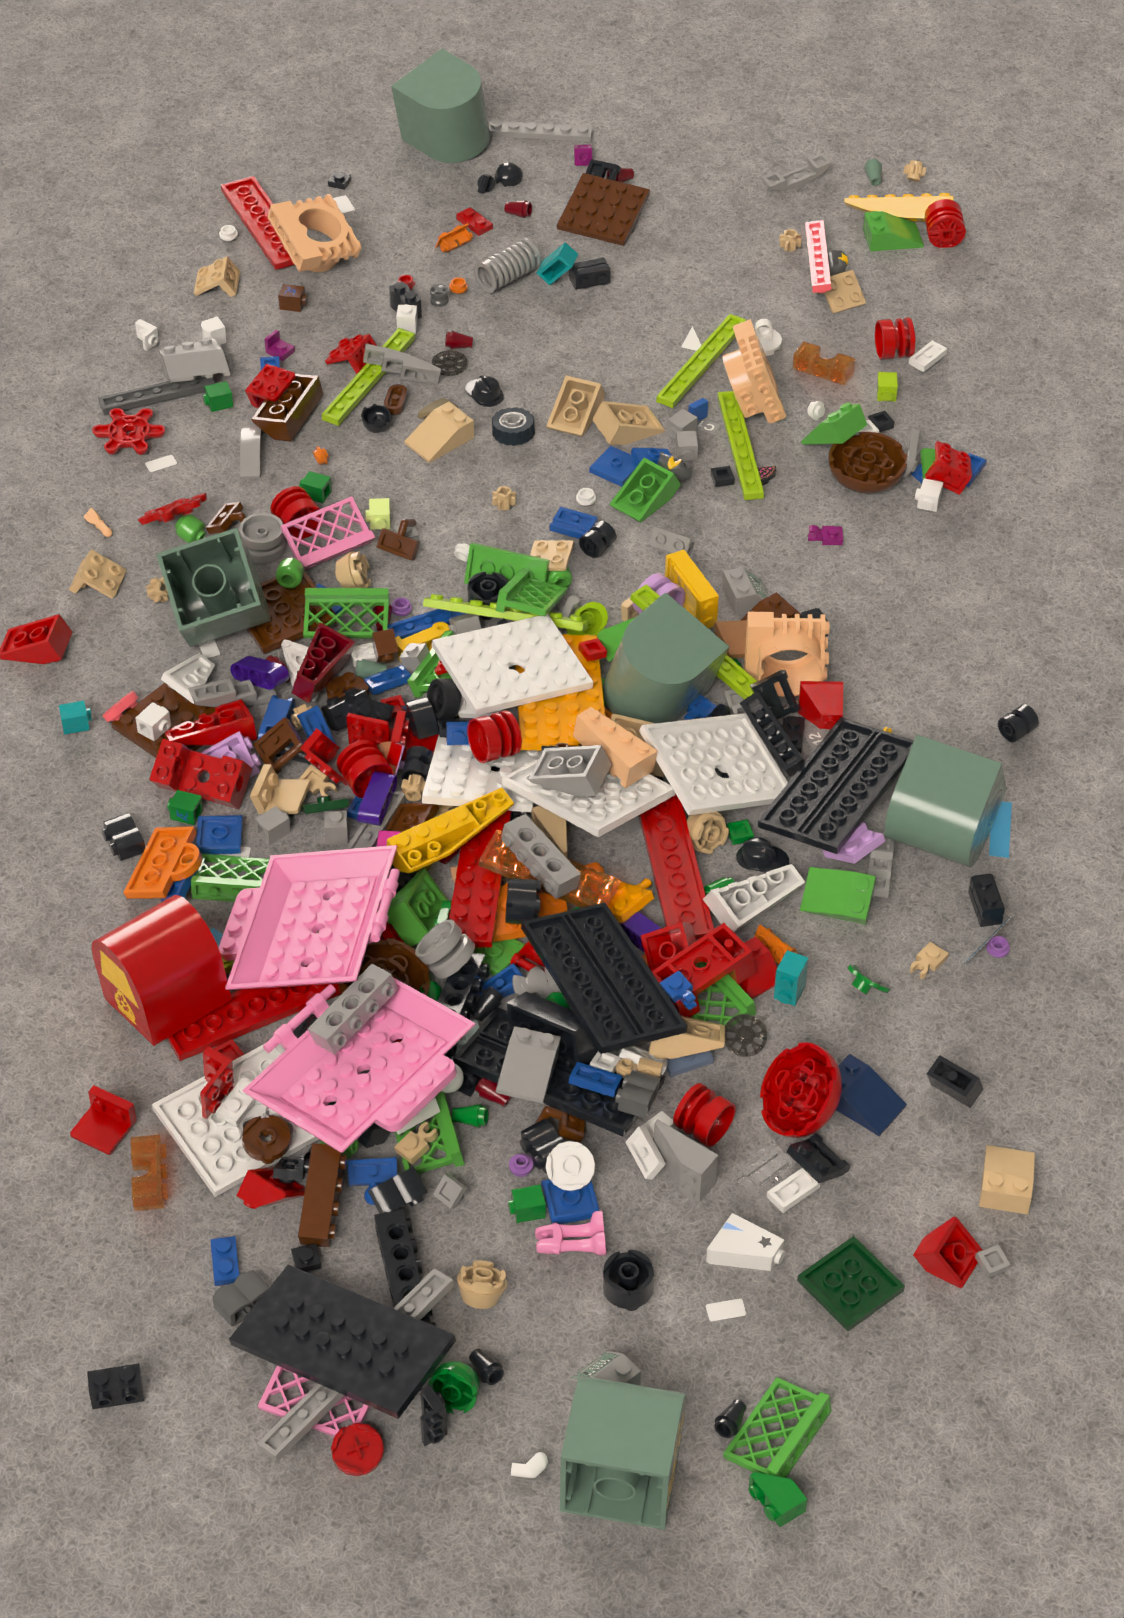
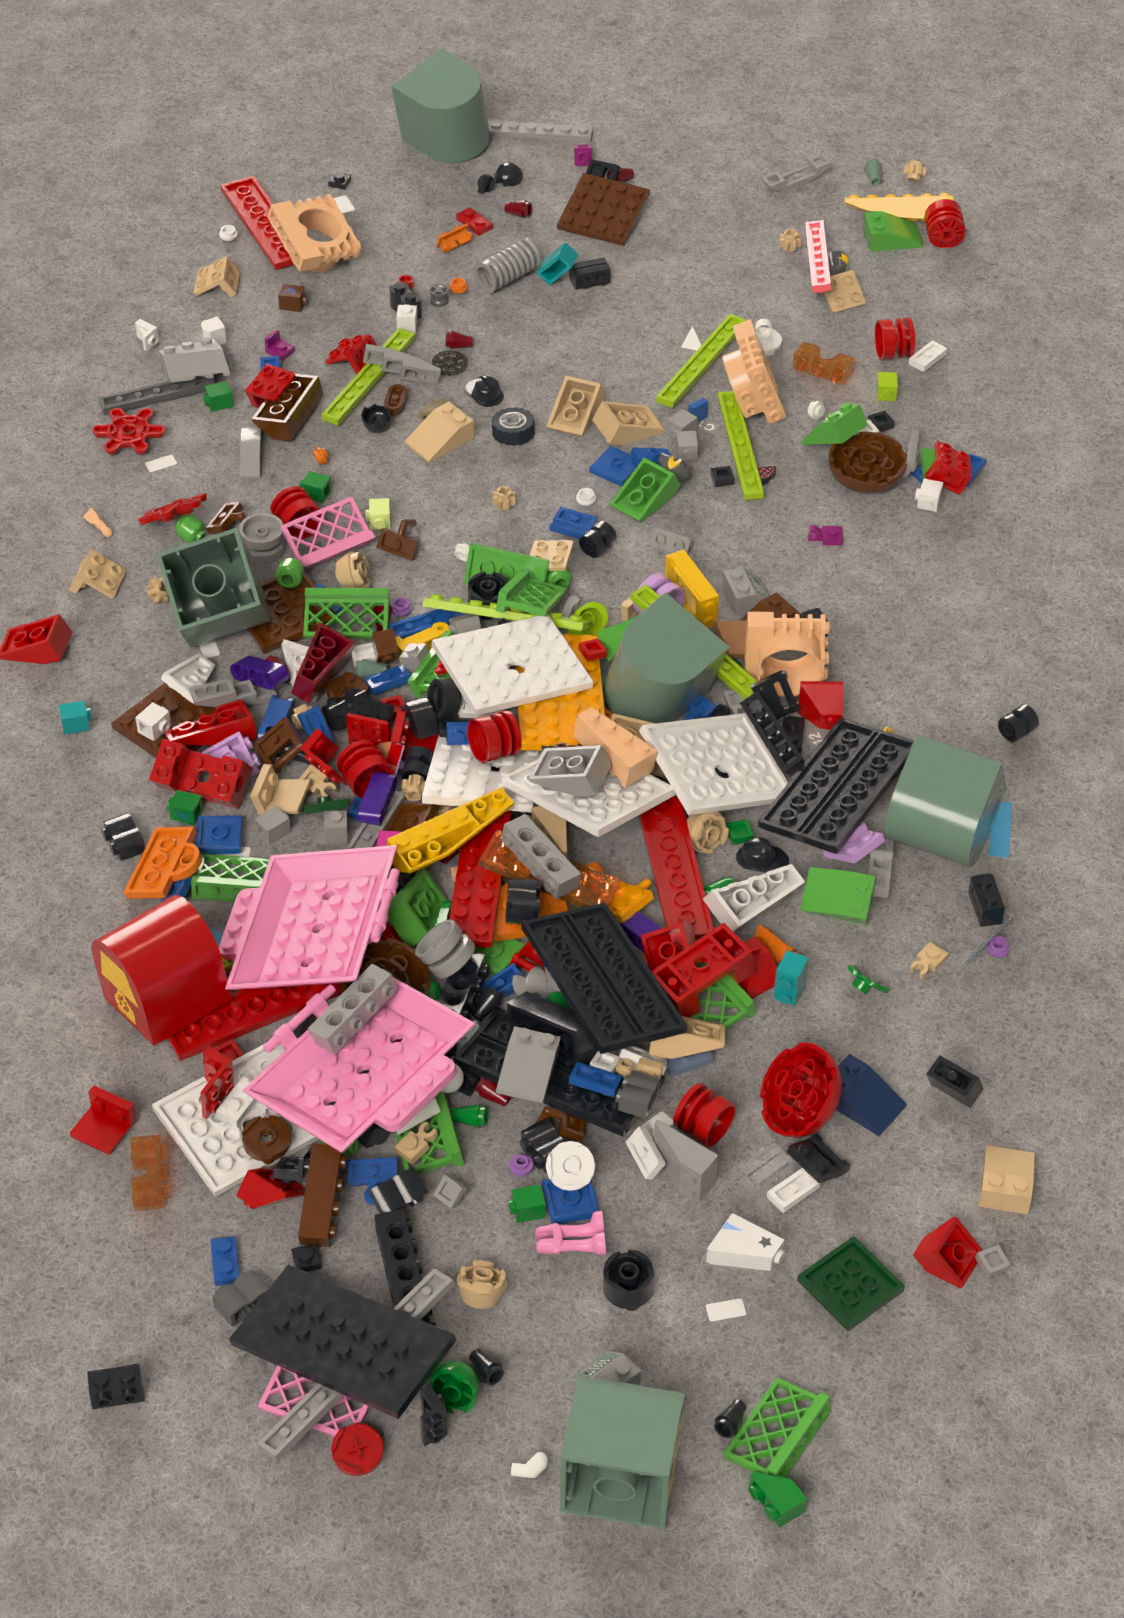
coral plate [102,691,139,723] -> none
blue plate [660,971,697,1011] -> none
clear smoke wheel [725,1014,767,1057] -> none

